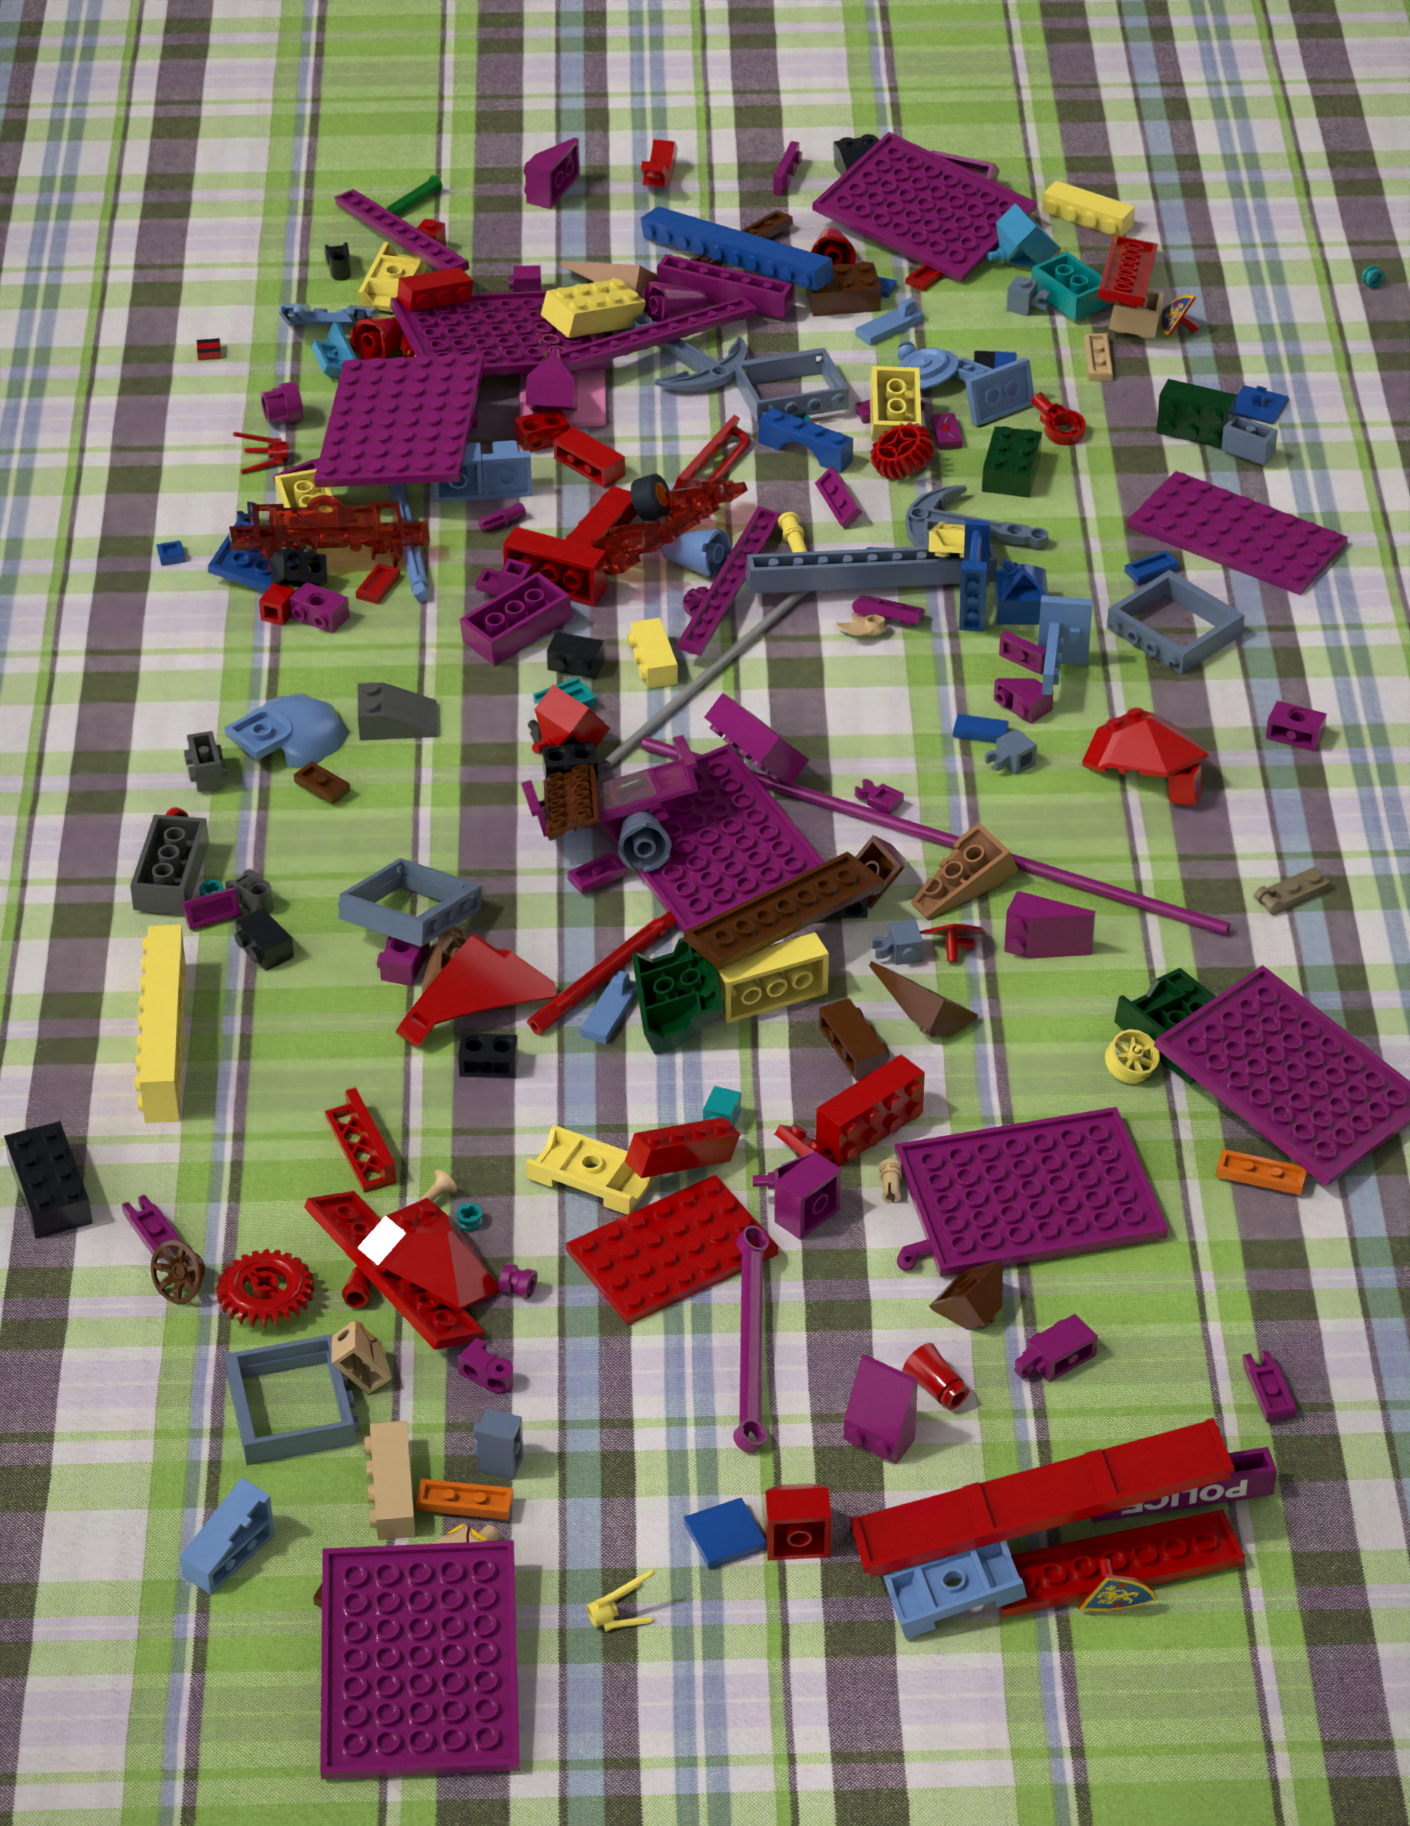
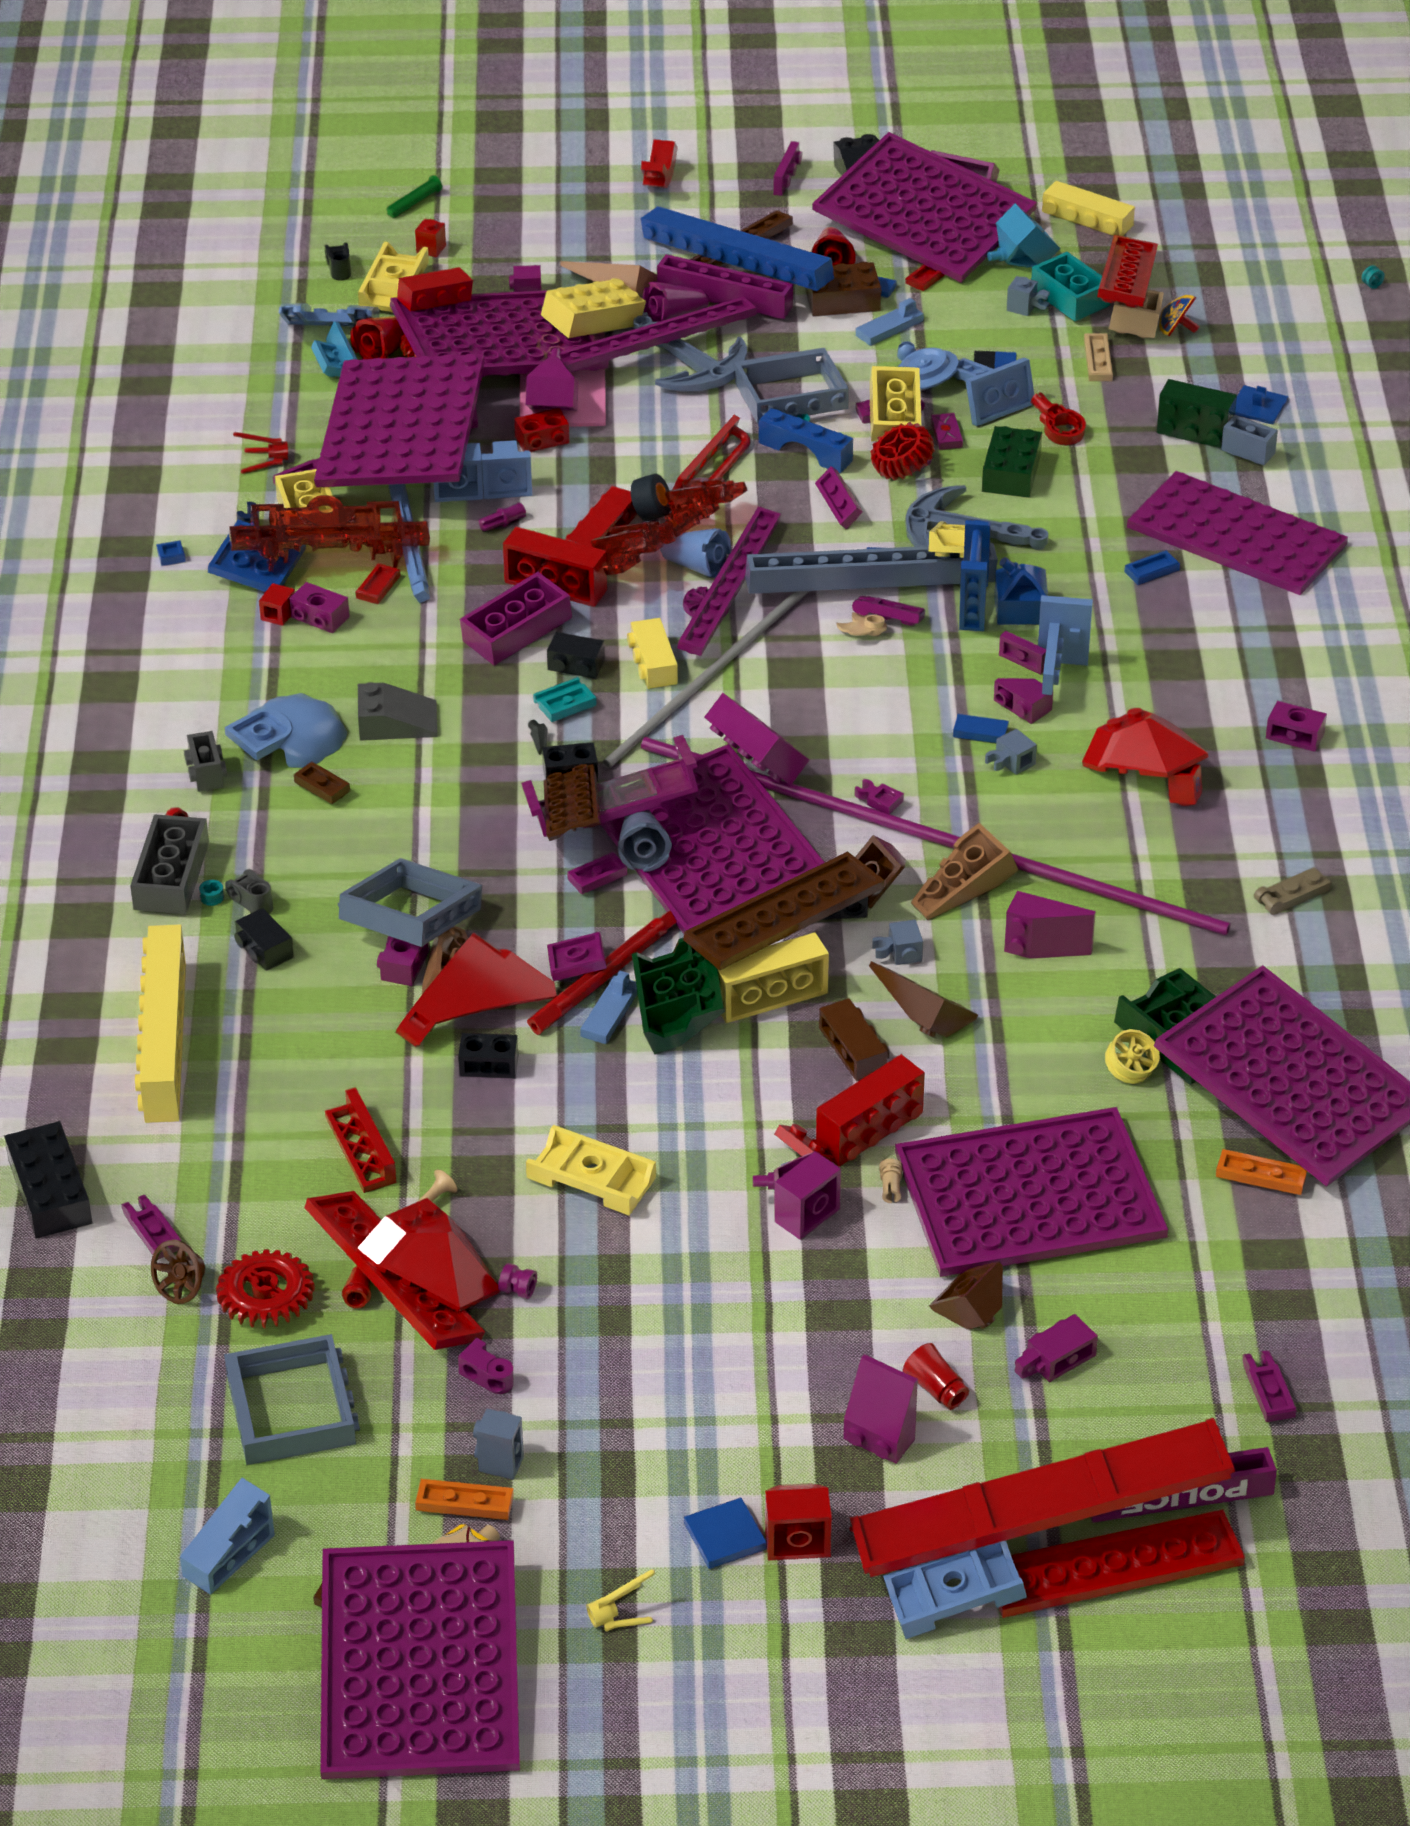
magenta tile [182,887,242,929] -> none
red tile [197,338,221,360] -> none
magenta piece [261,381,304,424] -> none
black brick [270,546,327,588] -> none
tan torso [331,1321,392,1395] -> none
magenta plate [334,189,470,271] -> none
tan brick [364,1420,415,1540] -> none
teal bush [456,1203,483,1232] -> none
magenta brick [475,558,532,596] -> none
magenta slope [523,137,580,209] -> none
red piece [532,685,610,754] -> none
red brick [553,427,625,488] -> none
red plate [566,1174,778,1326] -> none
red brick [625,1117,740,1178] -> none
teal brick [703,1086,741,1127] -> none
magenta piece [733,1225,769,1453] -> none
light yellow pin [778,512,808,552] -> none
magenta arm [897,1239,932,1271] -> none
red shield [920,923,986,962] -> none
shield [1077,1558,1158,1611] -> none
sand blue window [1107,570,1245,675] -> none
none -> magenta tile [547,932,607,981]

